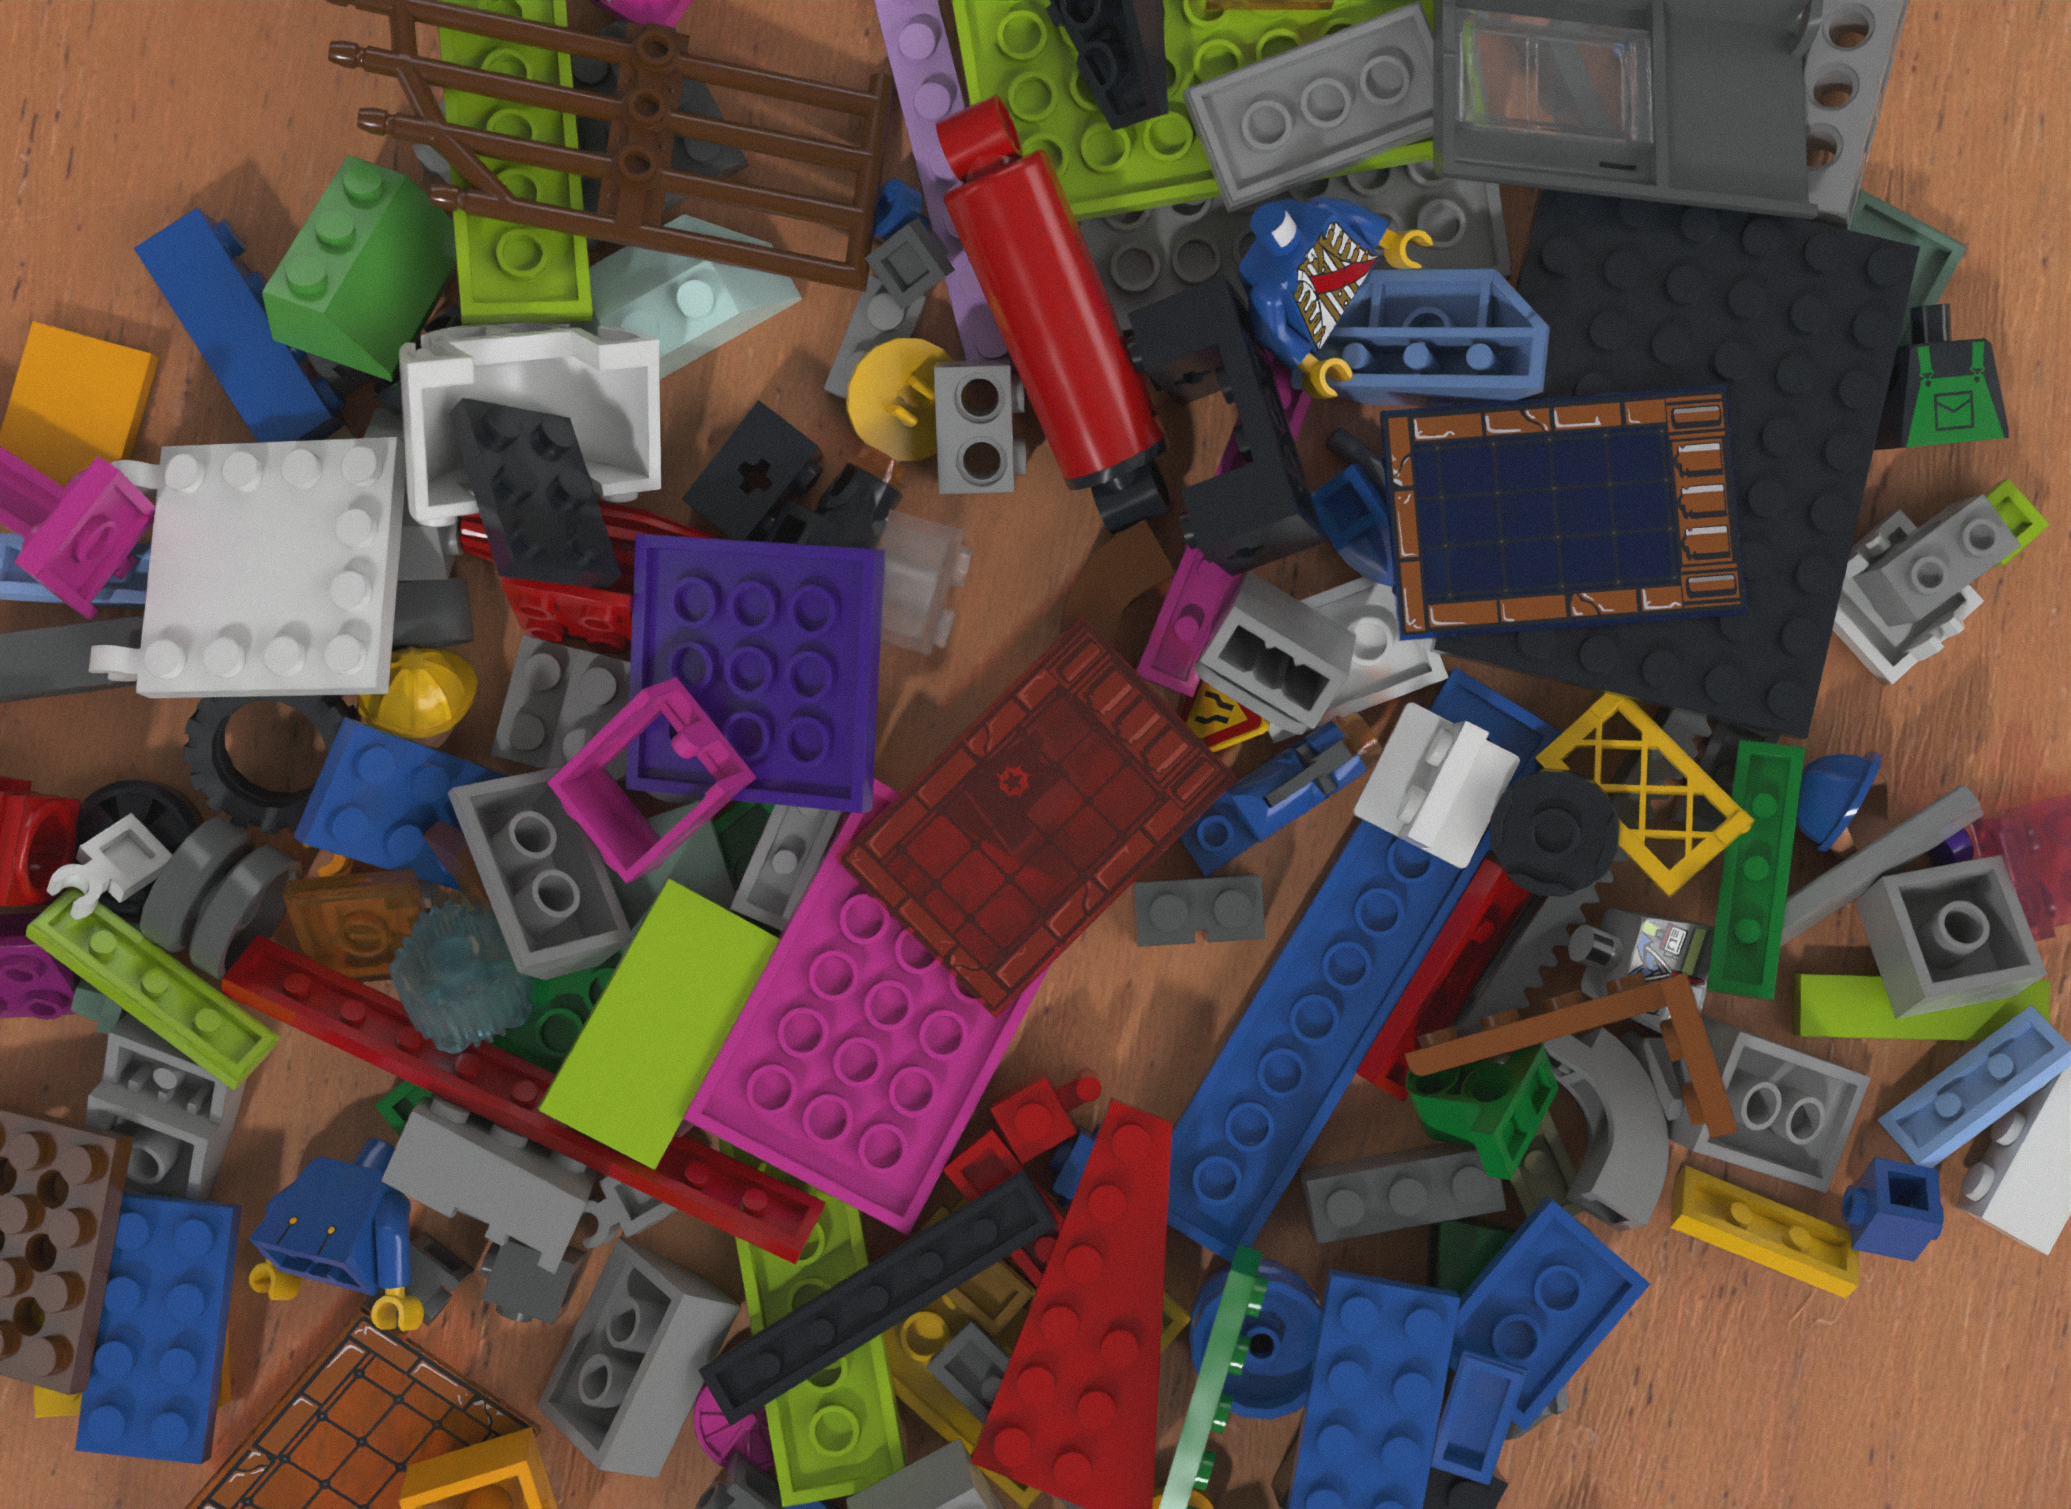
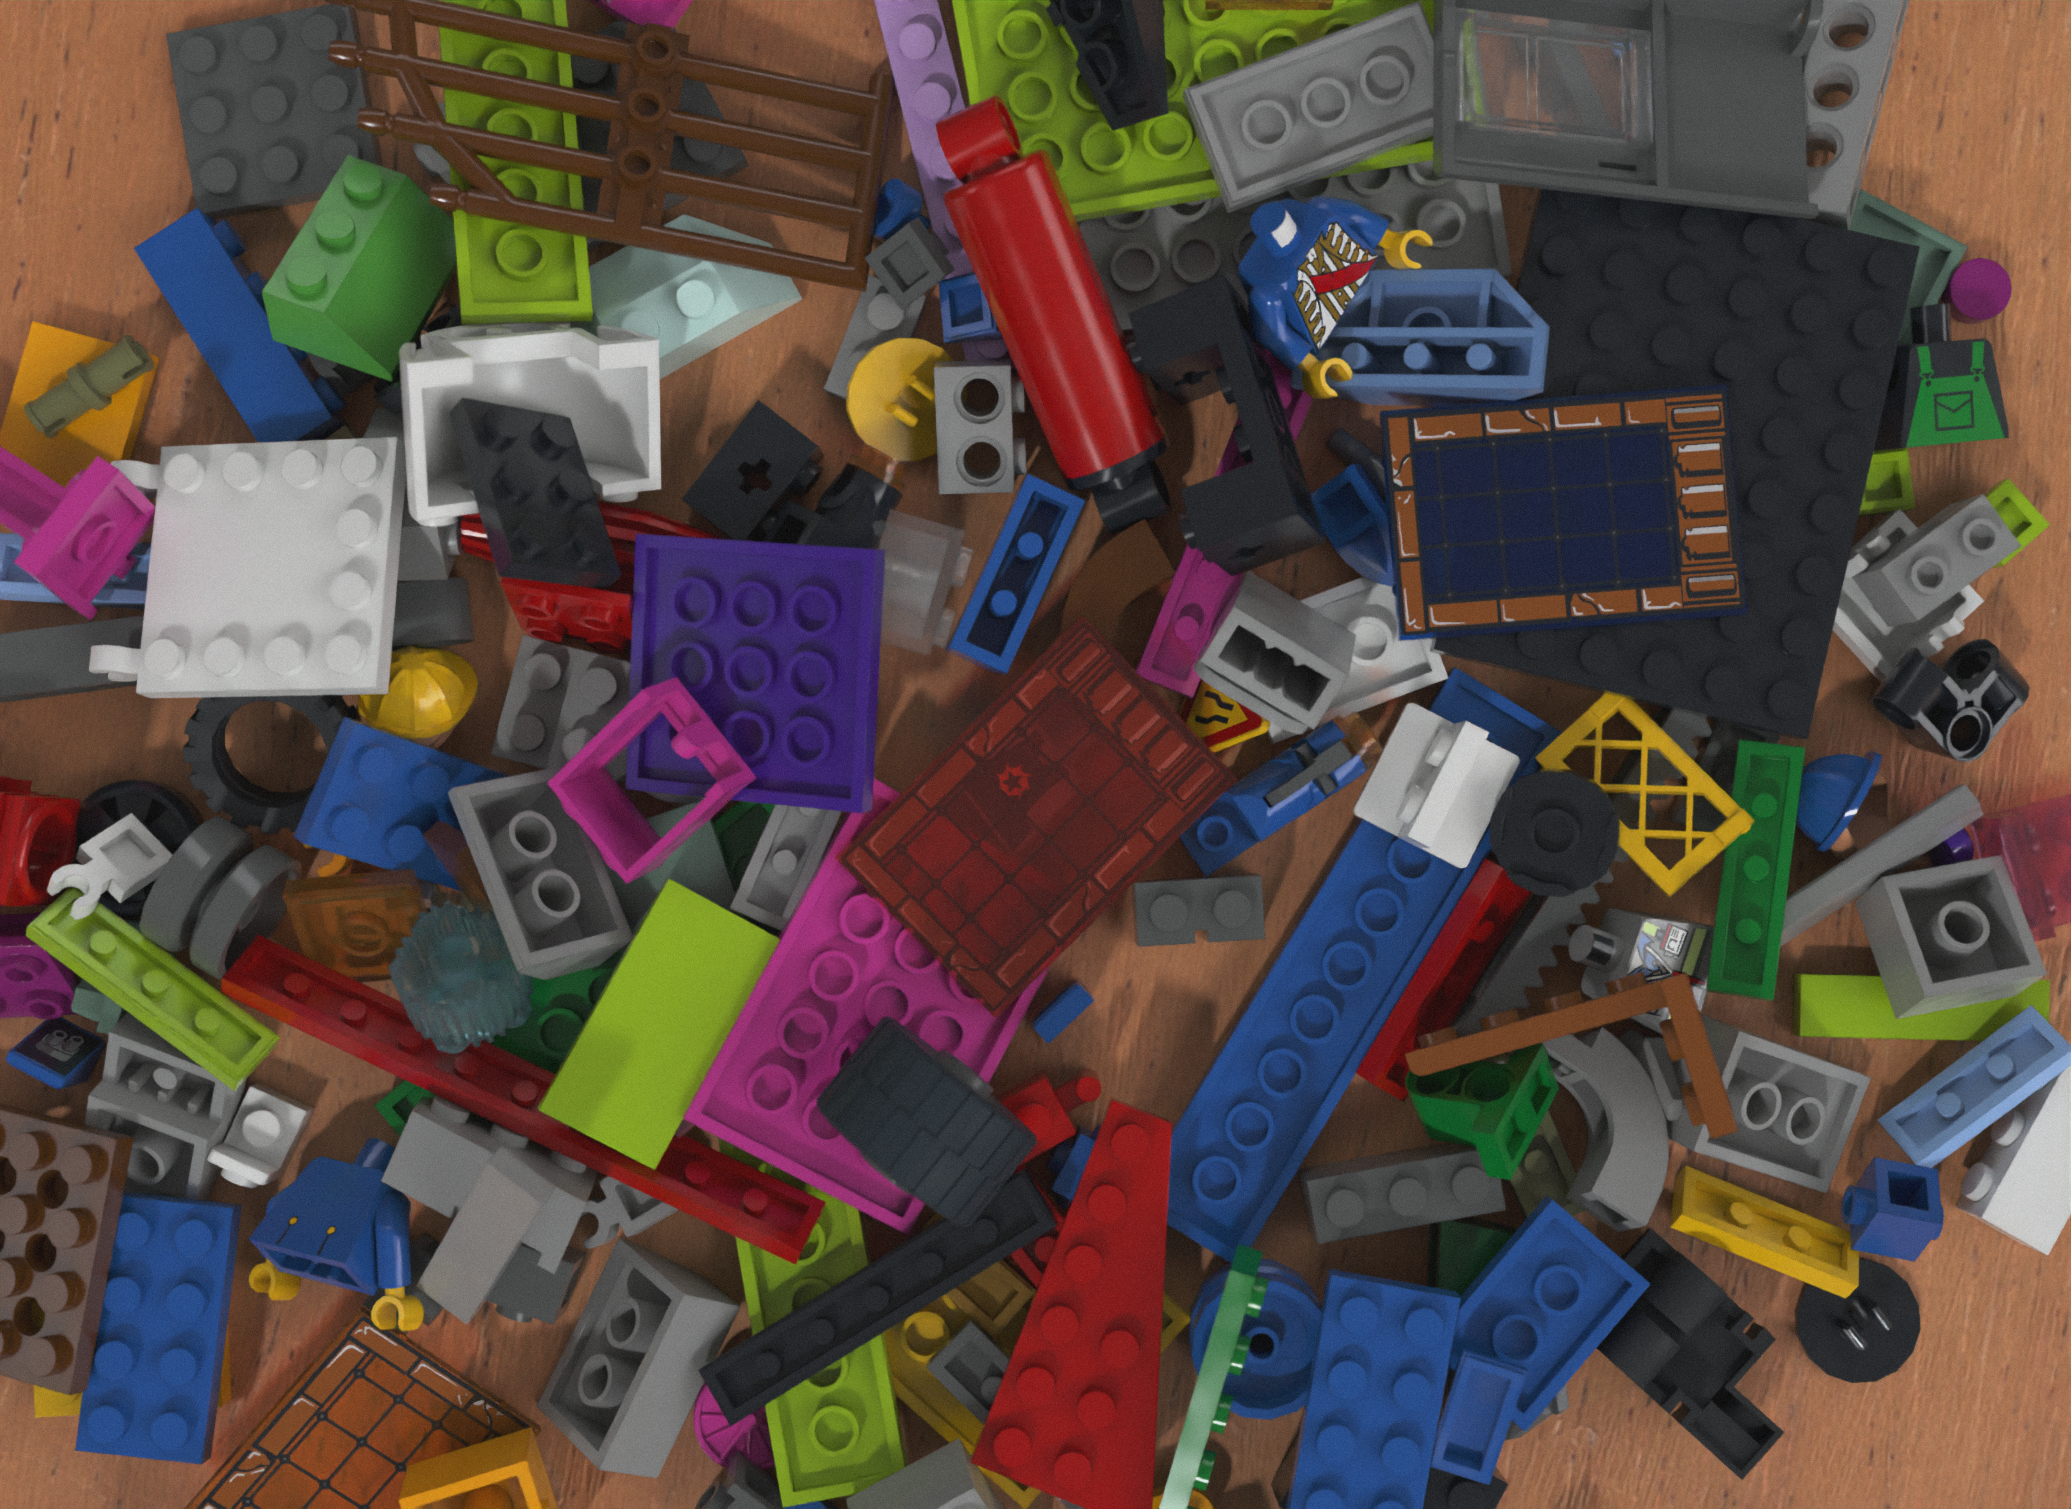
none -> slope [5,1017,106,1090]
none -> olive pin [24,334,154,438]
none -> dark grey plate [166,4,383,219]
none -> white bracket [207,1083,314,1188]
none -> light grey tile [416,1147,556,1325]
none -> black wheel [816,1017,1037,1227]
none -> blue slope [939,272,1003,344]
none -> blue brick [945,474,1086,676]
none -> blue tile [1033,980,1094,1044]
none -> black plate [1597,1227,1785,1480]
none -> black piece [1795,1258,1921,1383]
none -> lime tile [1858,448,1915,517]
none -> black piece [1870,639,2030,762]
none -> magenta tile [1942,258,2012,324]

